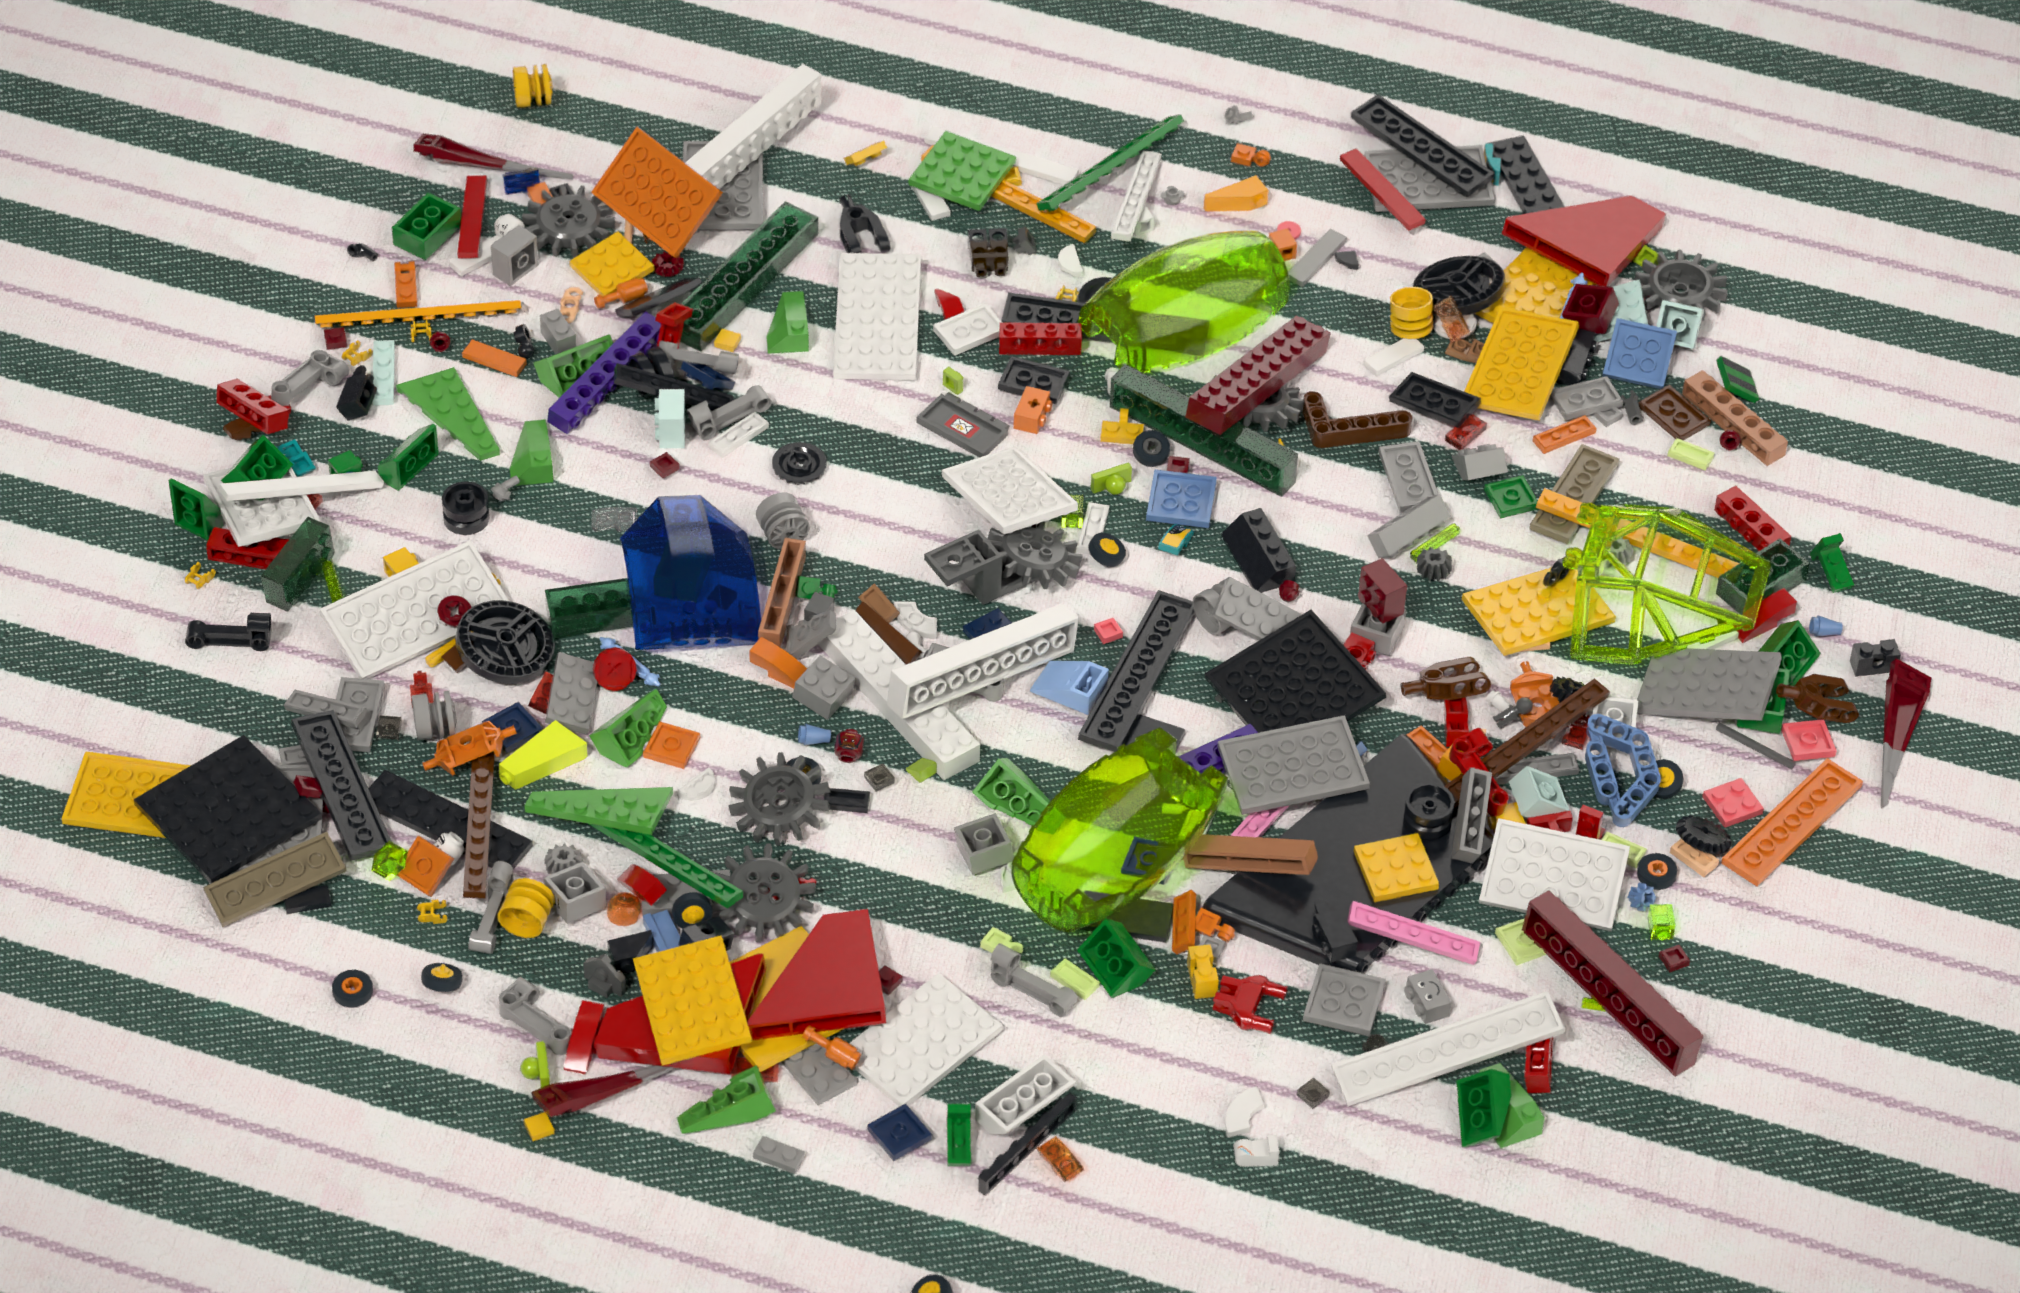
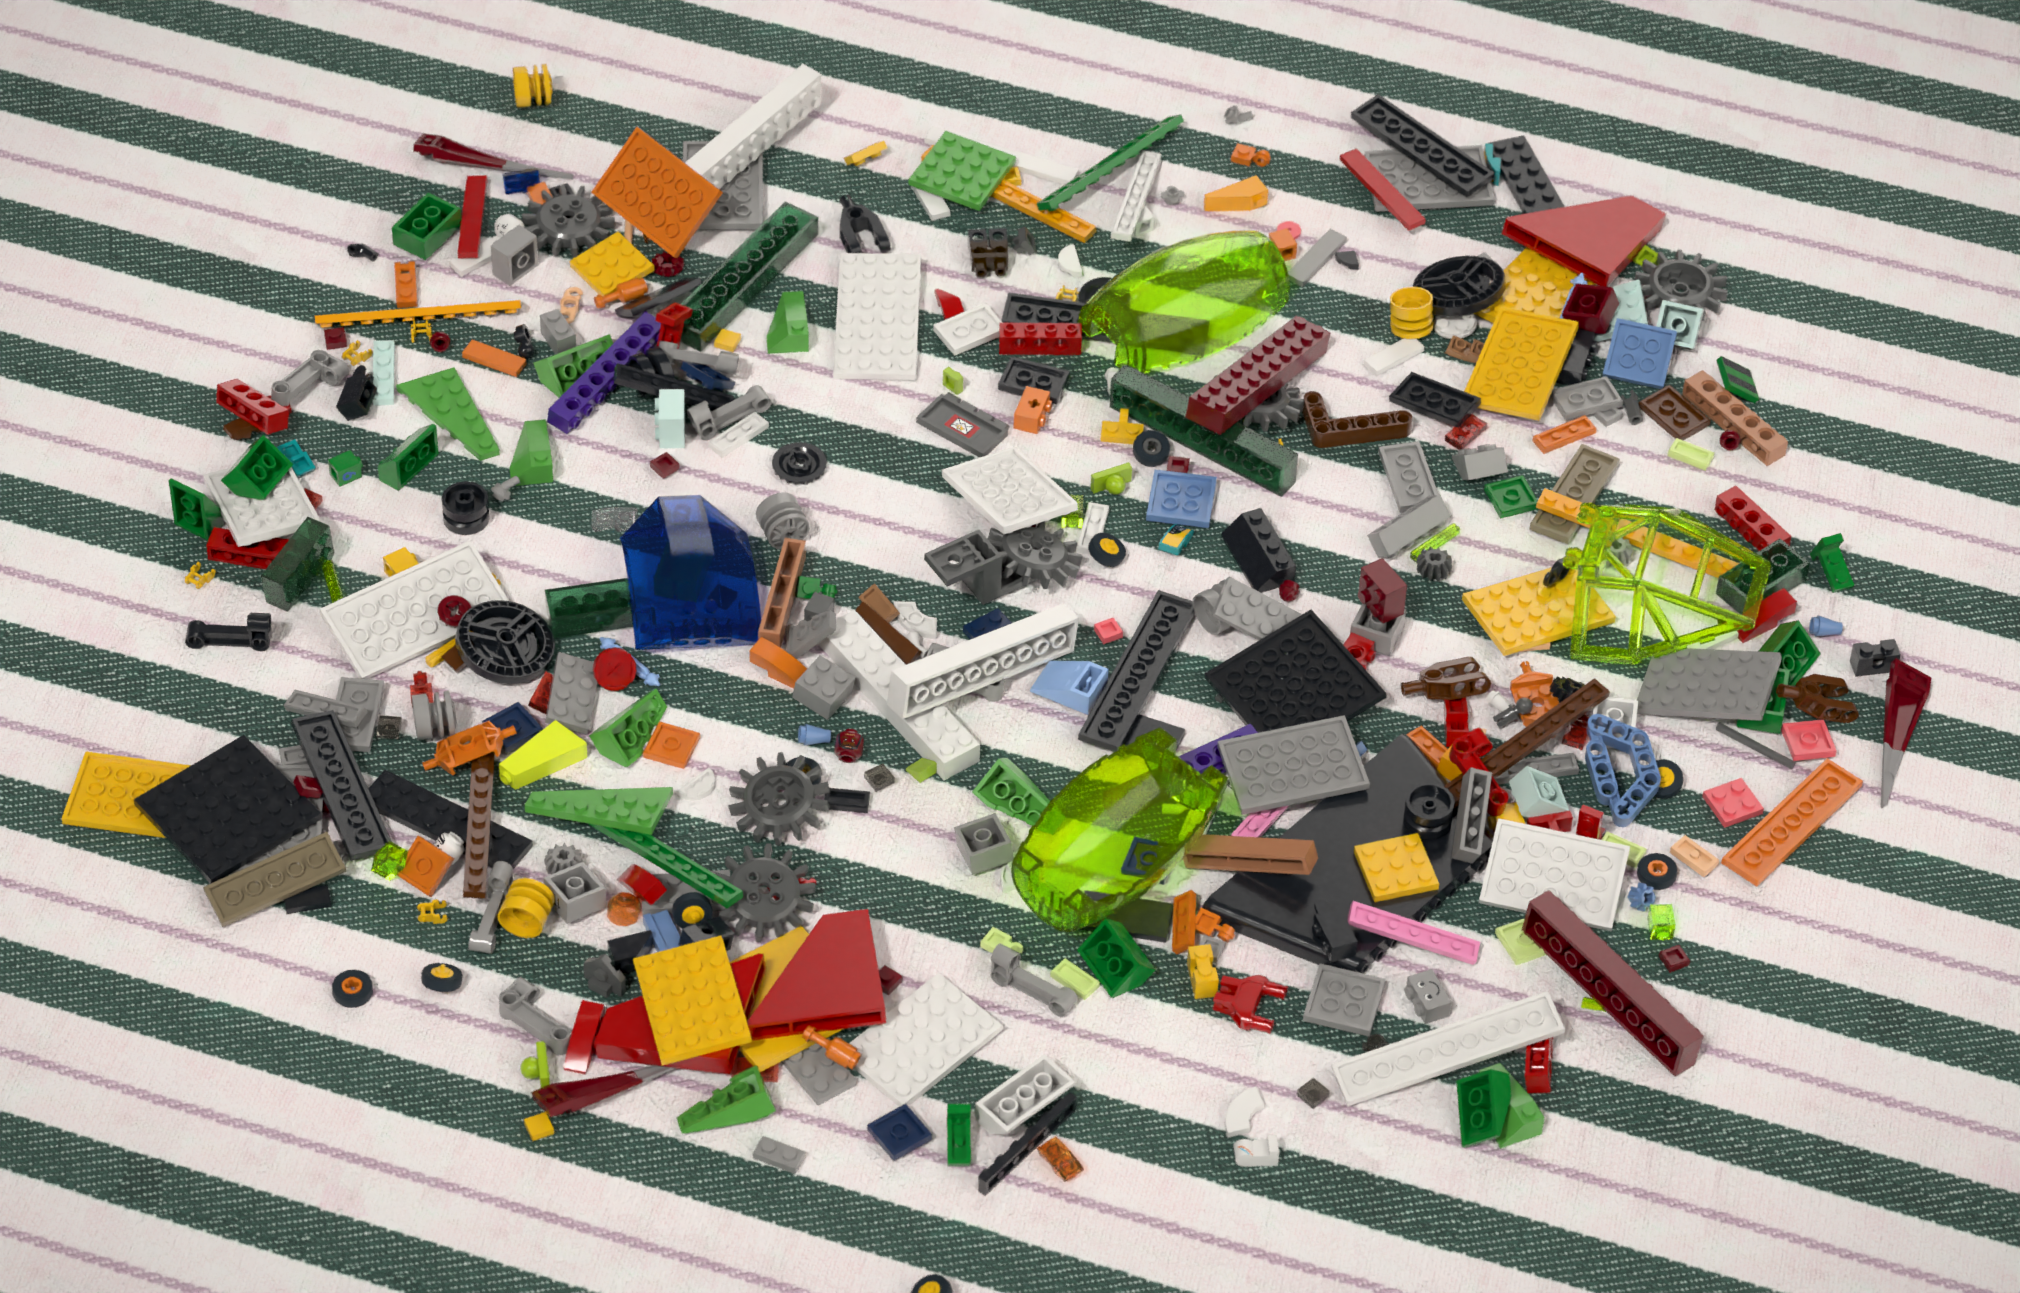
white tile [219,471,384,501] -> none
clear orange slope [1433,296,1470,342] -> none
black gear [1676,815,1732,854] -> none

